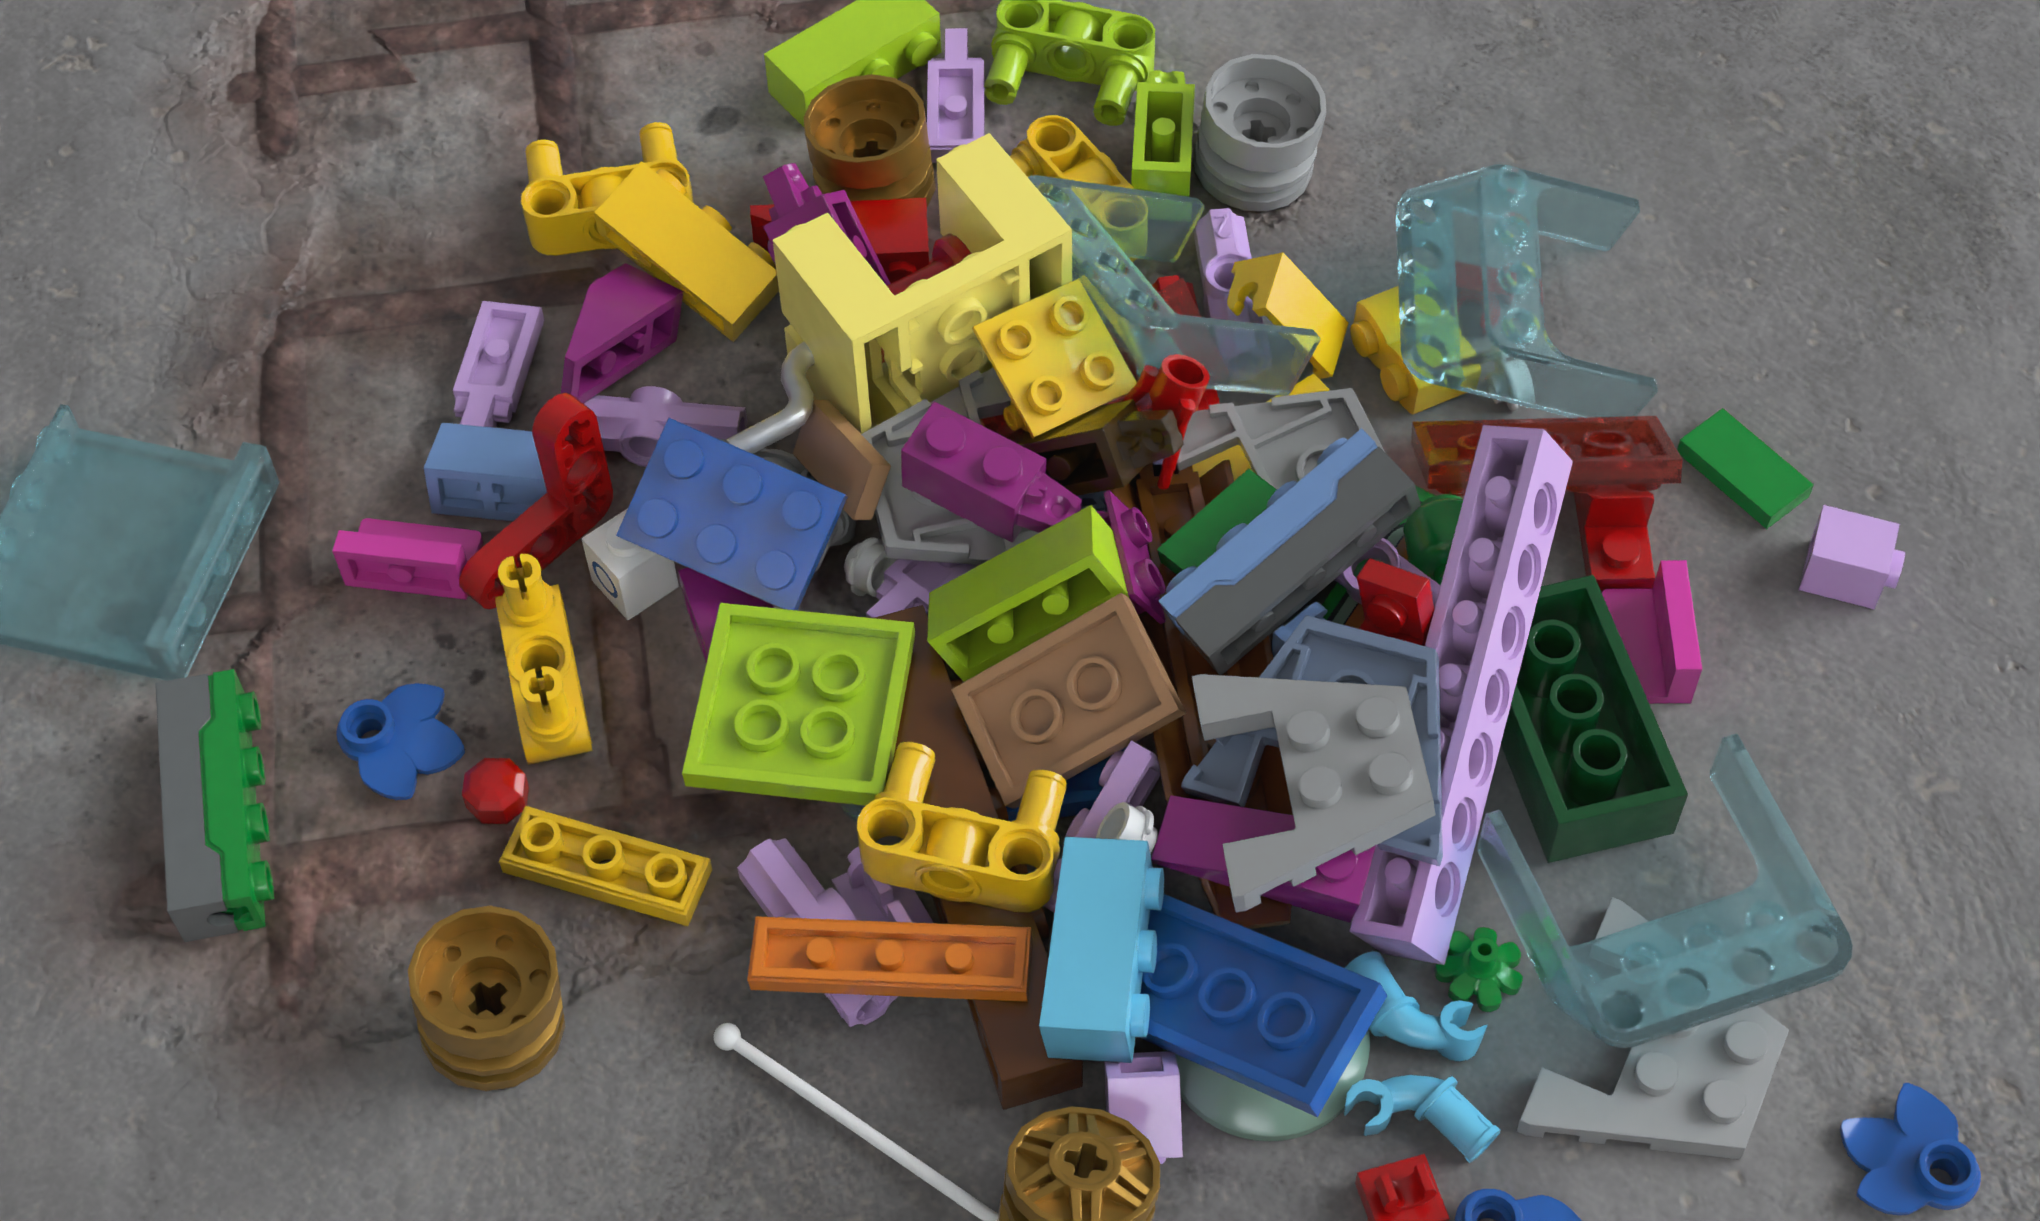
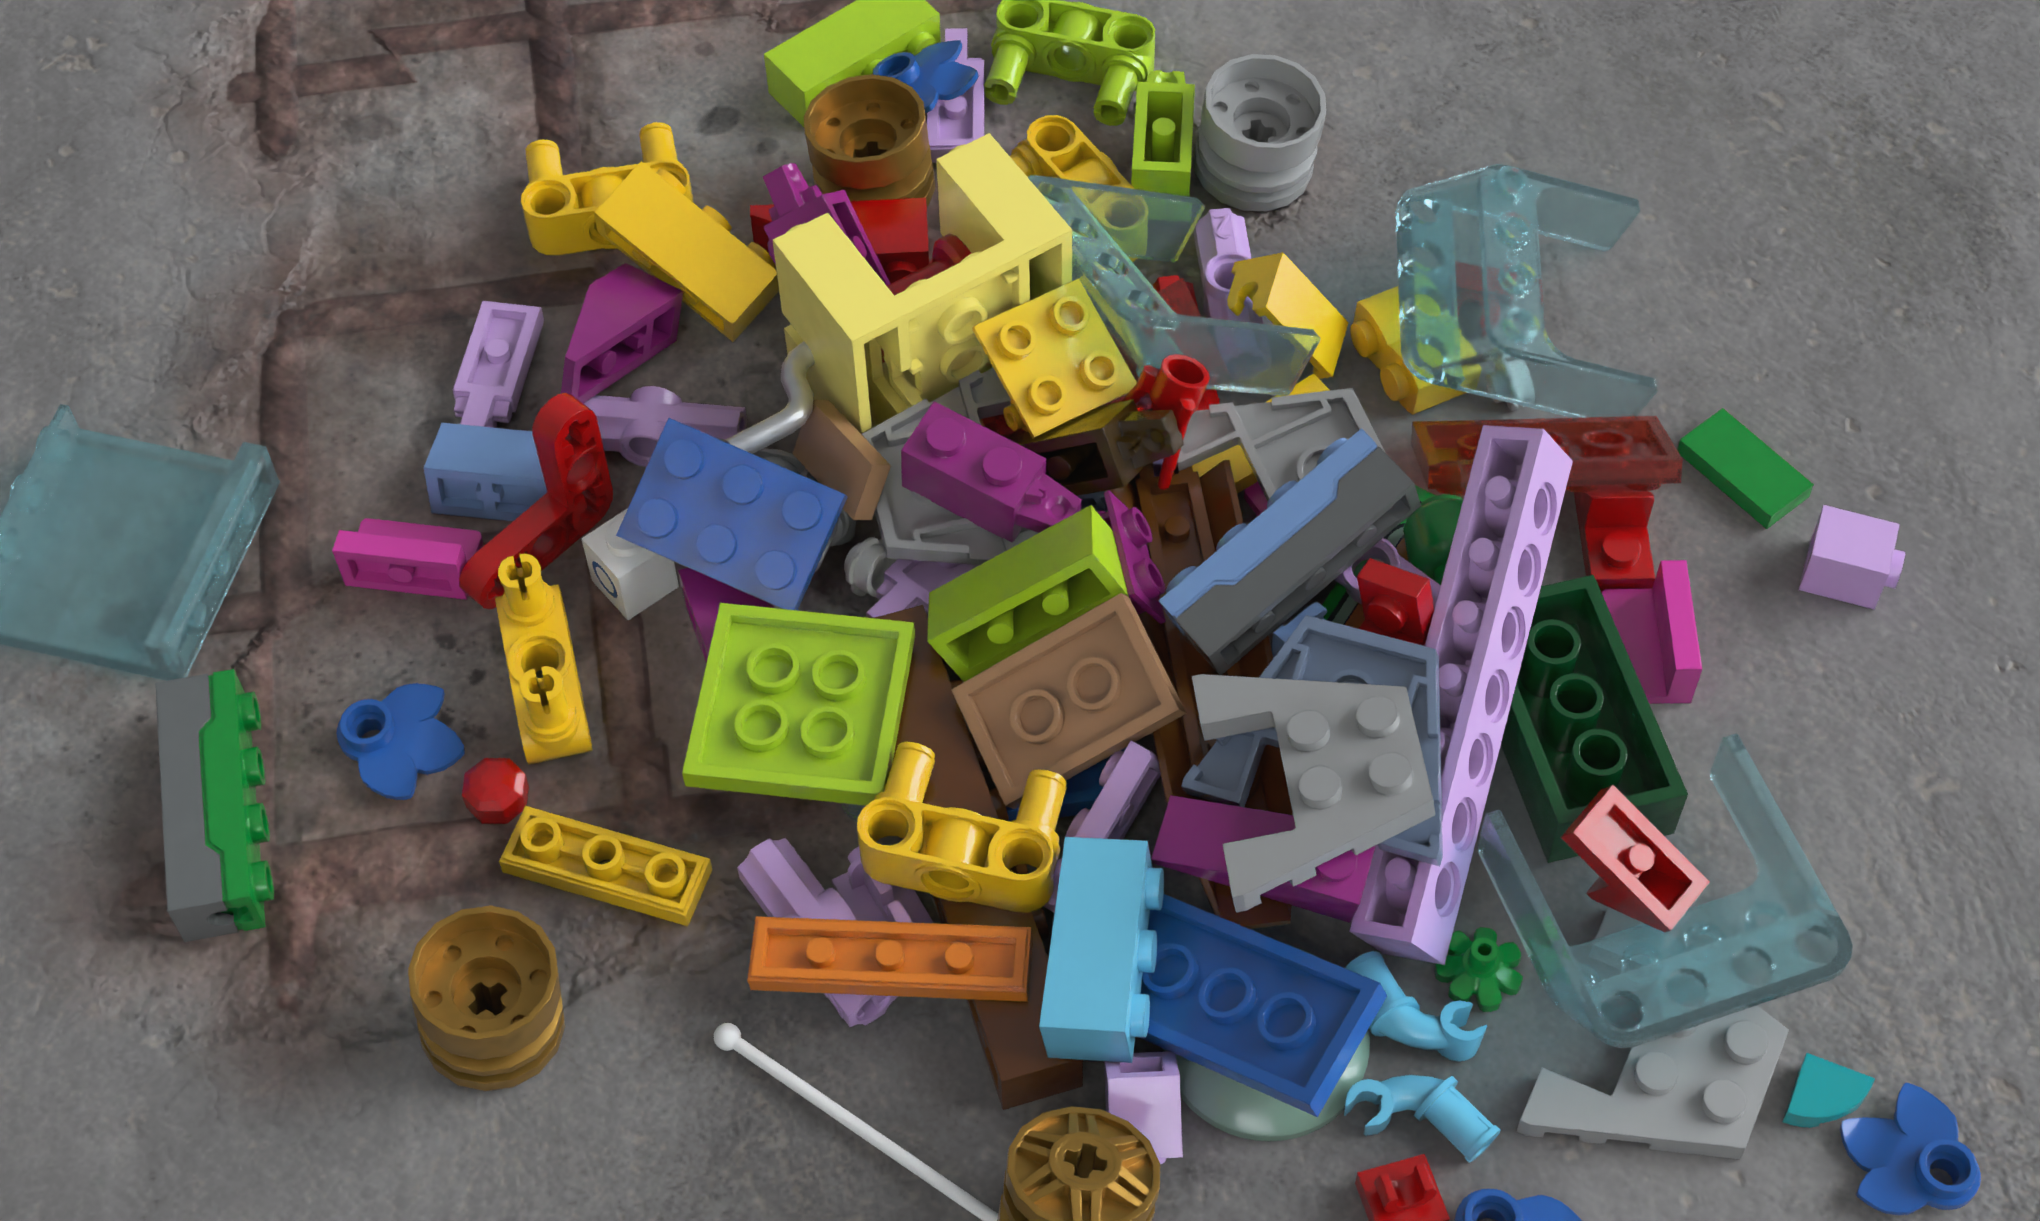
white plate [1096,802,1158,853] -> none
green tile [1157,468,1277,575] -> none
none -> blue plate [873,40,979,113]
none -> slope [1561,785,1710,933]
none -> teal tile [1782,1053,1875,1128]

